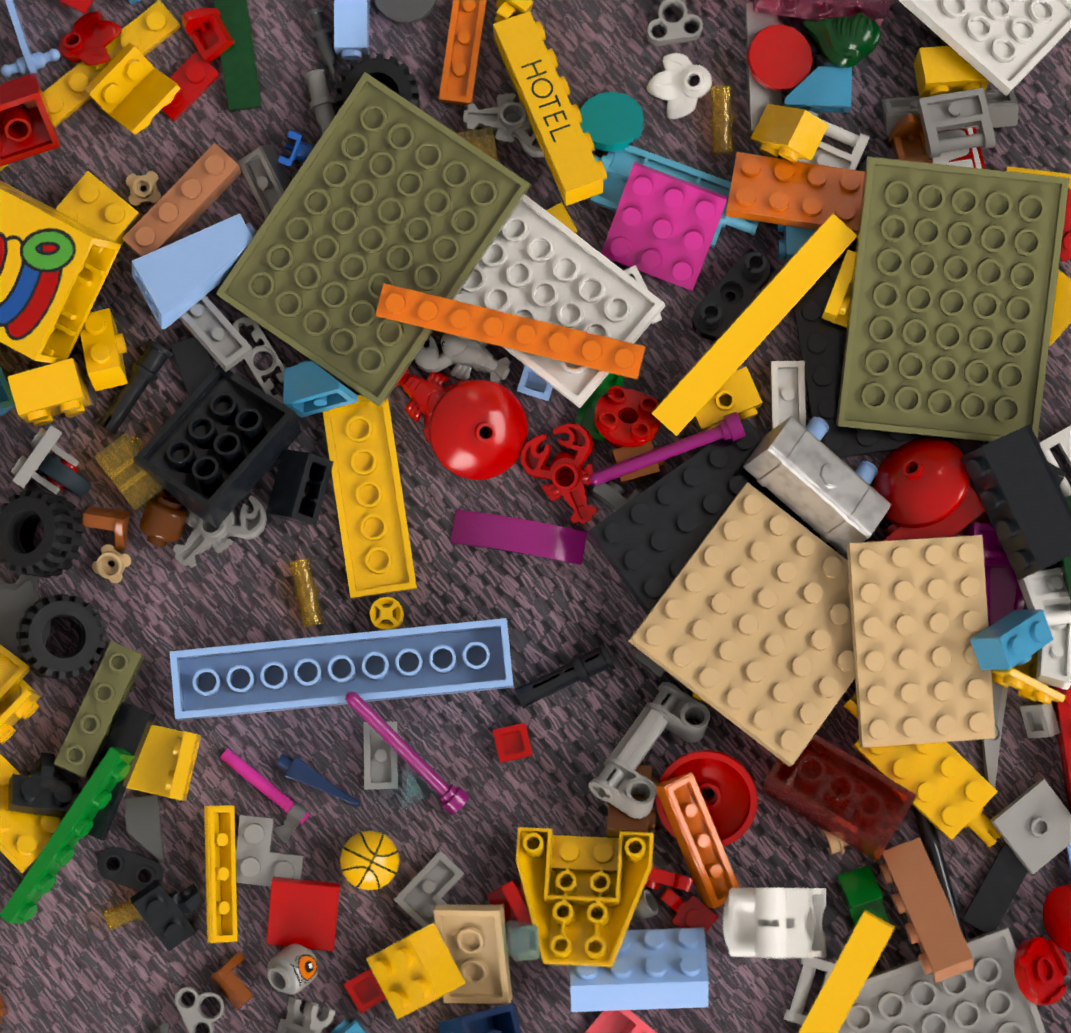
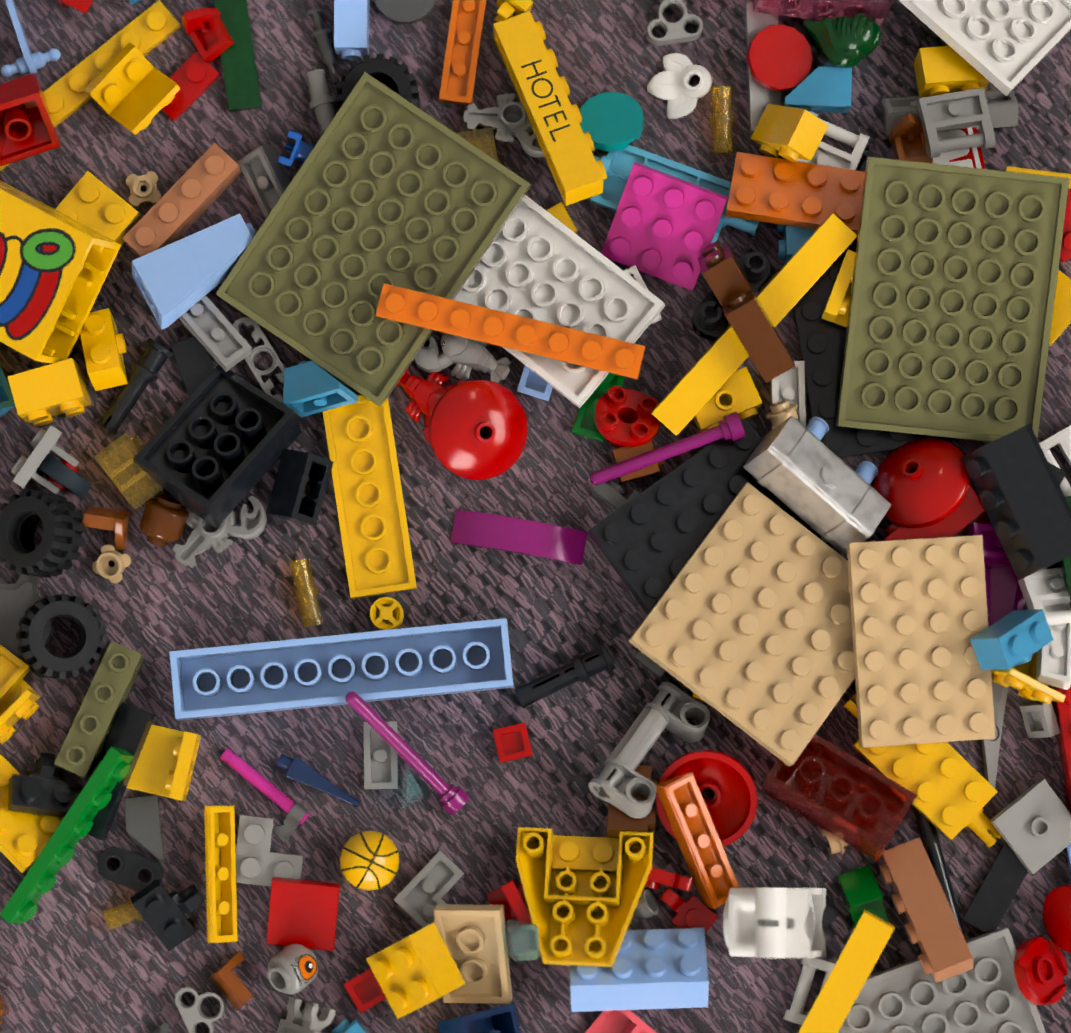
red plate [58,11,122,66] -> none
red animal [521,423,598,524] -> none
none -> reddish brown arch [697,241,795,383]
none -> tan plate [766,399,798,427]

